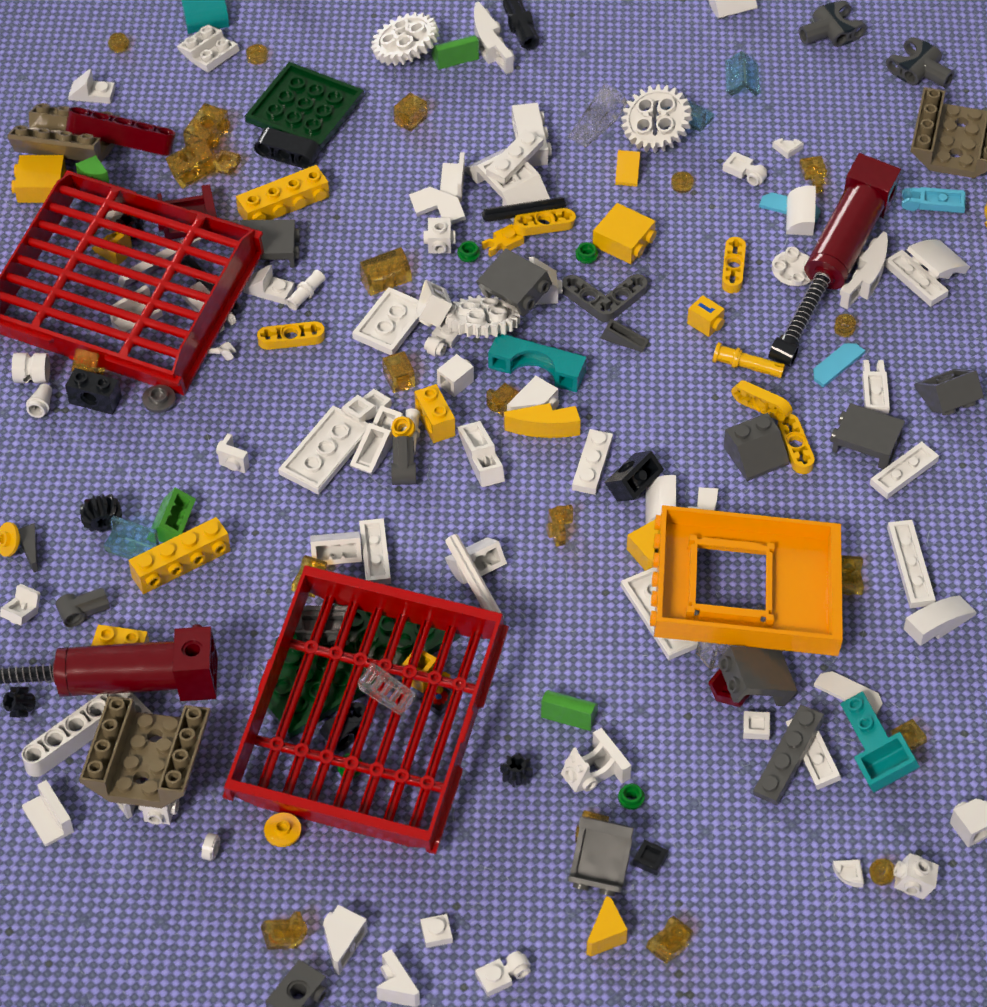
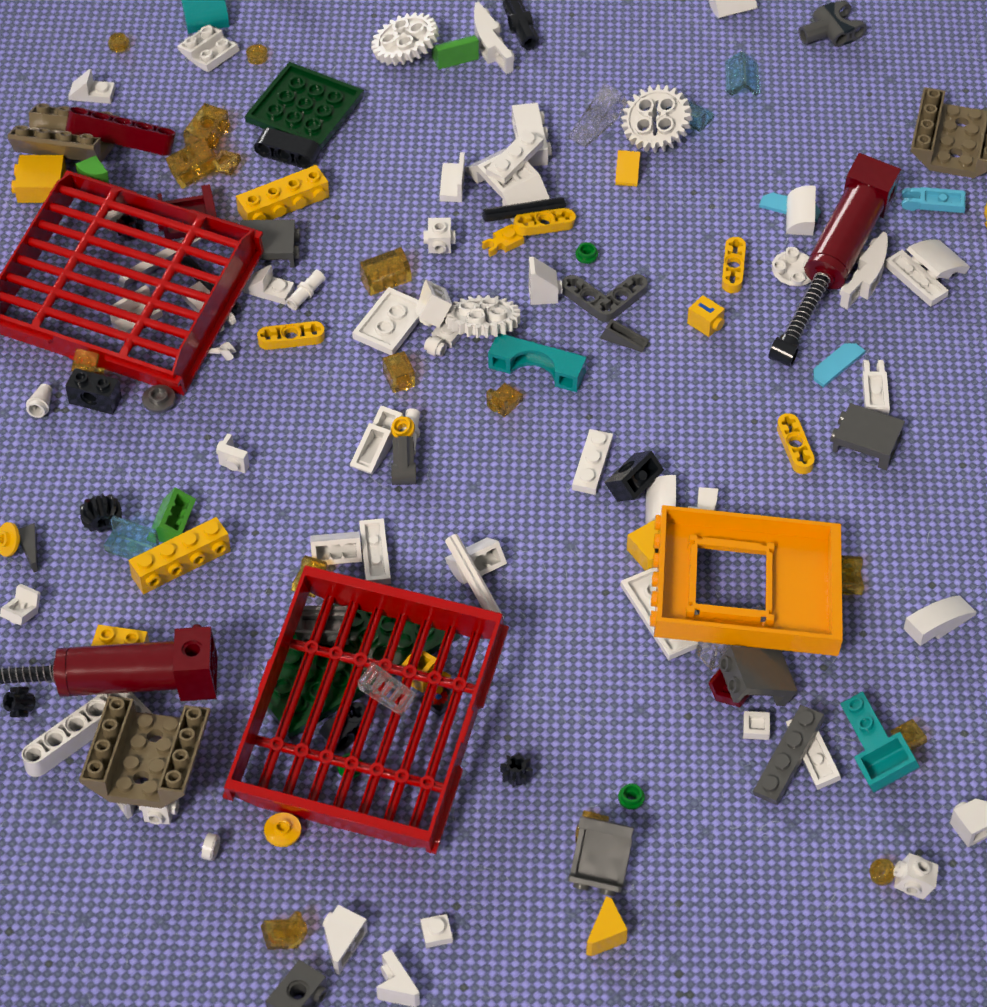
white wheel [12,353,50,384] -> none
white panel [22,780,74,846] -> none
dark grey piece [55,587,110,628] -> none
yellow slope [92,232,132,265] -> none
white piece [278,405,369,495] -> none
white slope [341,389,392,422] -> none
clear yellow brick [393,92,427,132] -> none
white tile [409,187,466,225] -> none
yellow brick [414,384,455,443] -> none
white brick [437,354,474,397] -> none
green plate [457,241,480,262] -> none
white slope [457,421,505,487] -> none
white plate [475,951,531,997] -> none
dark grey panel [476,248,552,317] -> none
yellow slope [504,403,581,438] -> none
white slope [507,376,559,411] -> none
bright green brick [541,690,598,731] -> none
clear yellow bracket [546,505,573,547] -> none
white tile [561,728,631,793] -> none
yellow brick [592,203,657,264] -> none
black tile [632,839,669,876] -> none
clear yellow bracket [645,916,693,964] -> none
clear yellow tile [671,172,694,193] -> none
yellow pin [712,342,785,379] -> none
white plate [723,151,767,186] -> none
dark grey slope [724,413,790,481] -> none
yellow beam [731,380,793,421] -> none
white tile [772,138,804,159] -> none
clear yellow plate [799,156,827,193] -> none
white piece [813,671,883,715] -> none
white tile [832,859,864,888] -> none
clear yellow bush [834,314,856,337] -> none
white plate [870,442,939,499] -> none
dark grey connector [886,37,955,88] -> none
white plate [887,520,936,608] -> none
dark grey slope [914,369,984,416] -> none

